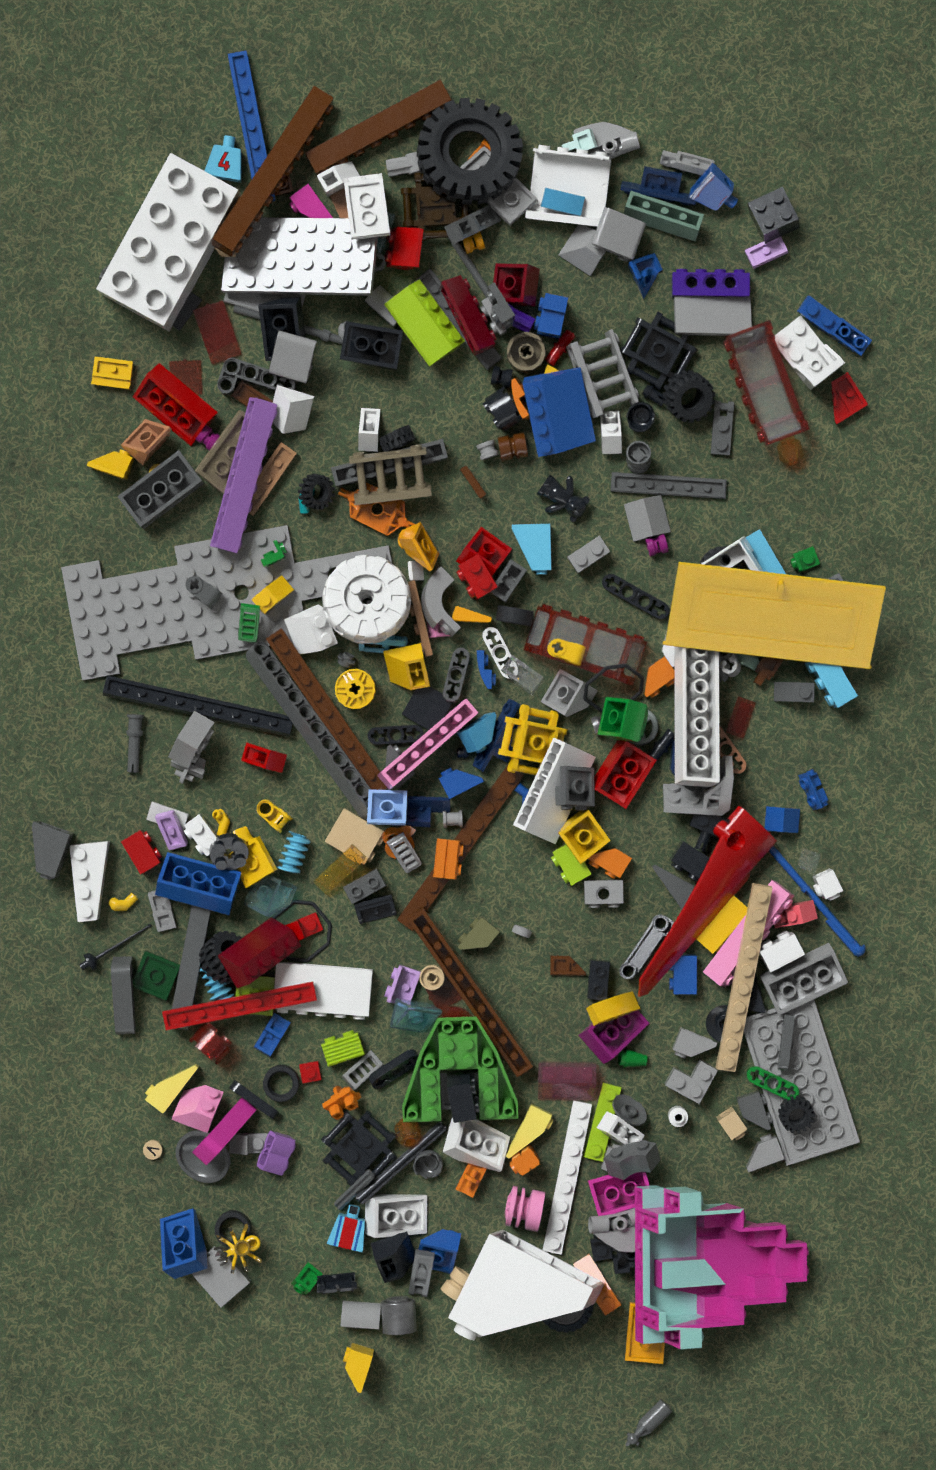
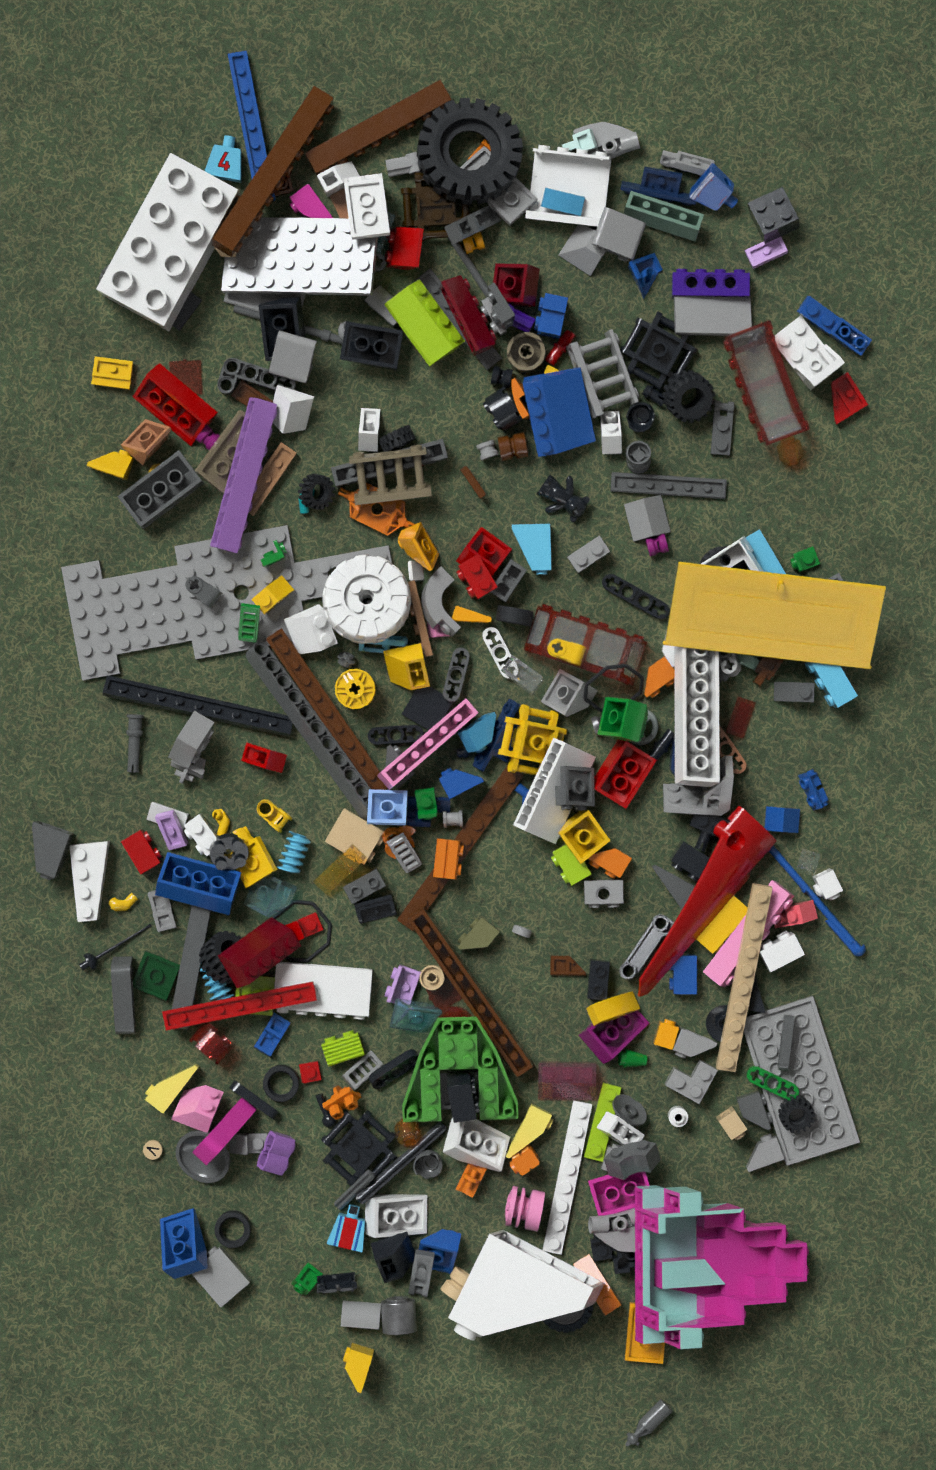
clear red piece [193,300,241,364] -> none
animal [214,1224,262,1274] -> none
blue slope [477,650,496,689] -> none
light grey slope [759,943,848,1015] -> none
none -> black bar [315,1093,337,1128]
none -> green bracket [415,788,438,820]
none -> light orange brick [653,1019,679,1050]

